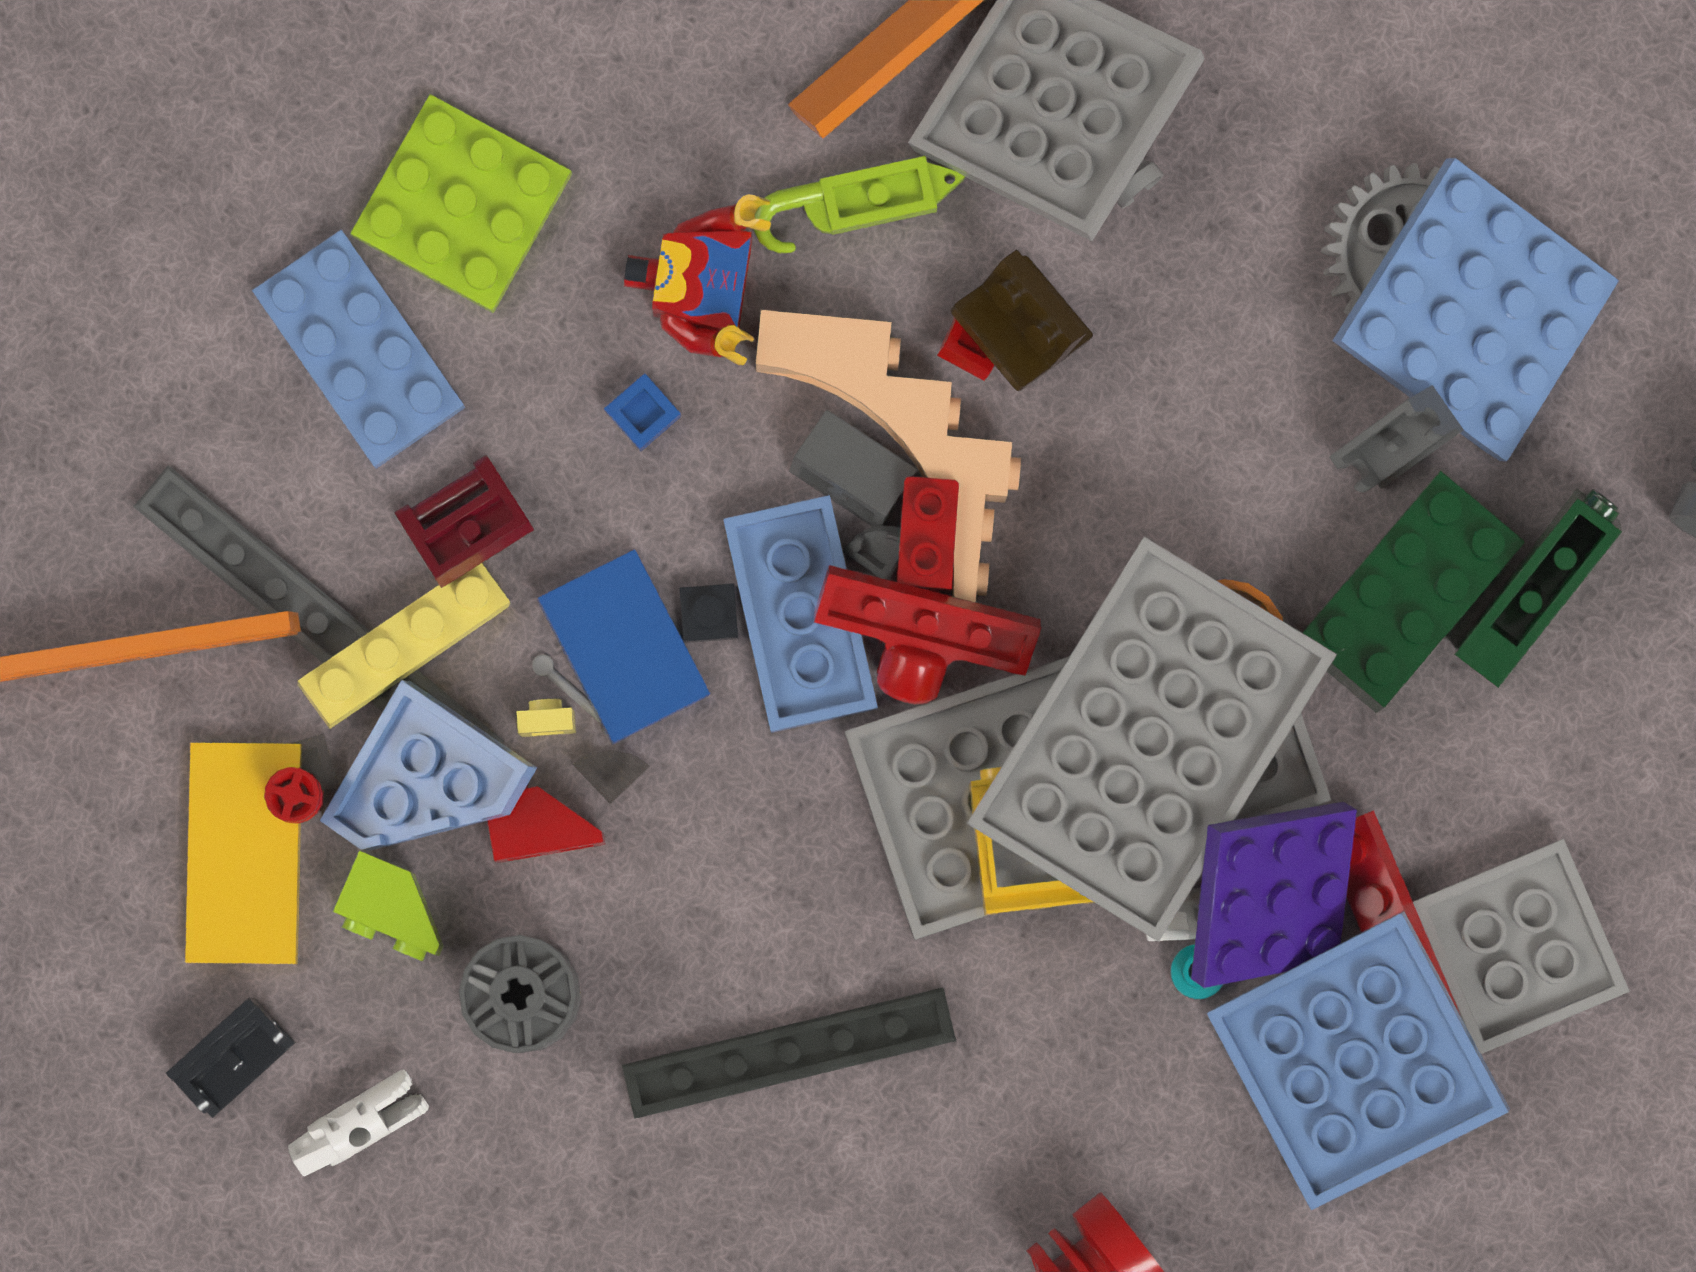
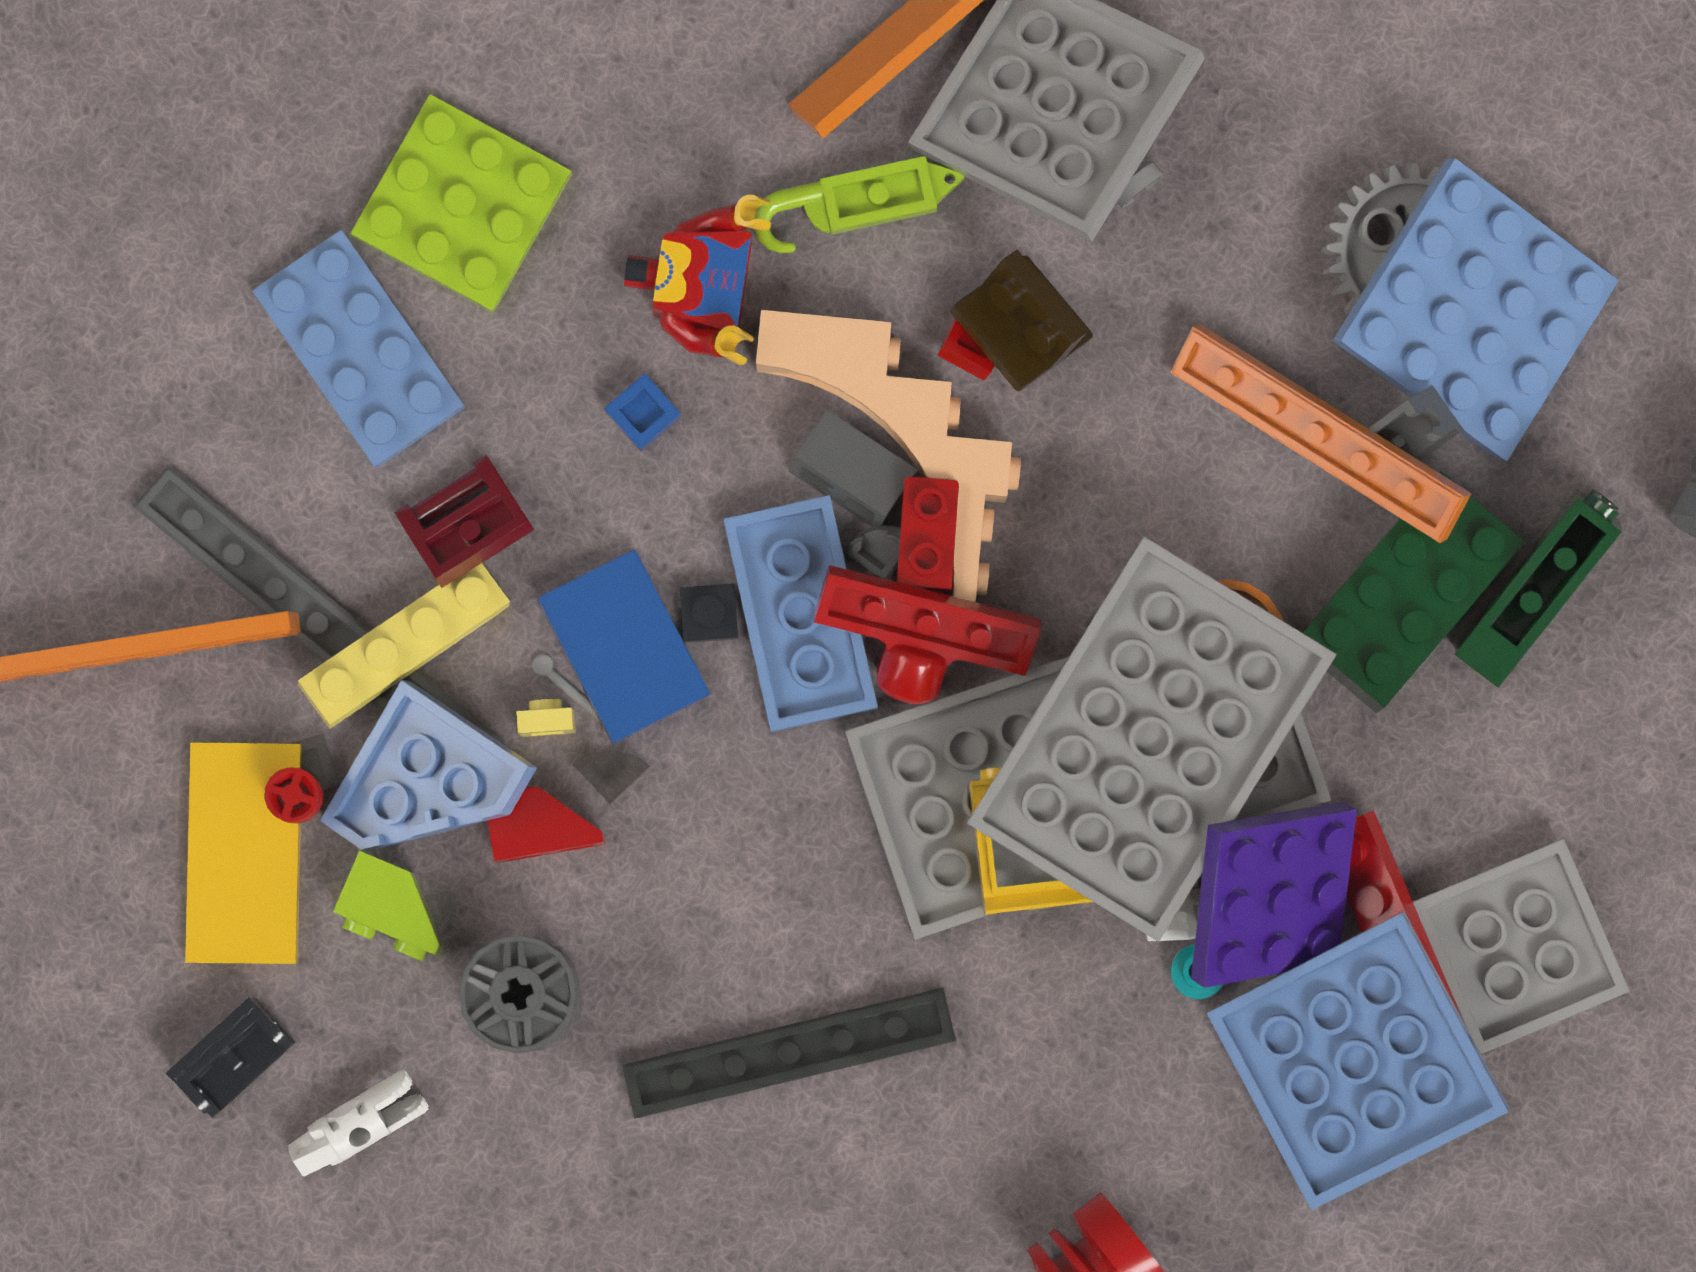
none -> orange tile [1170,324,1472,543]

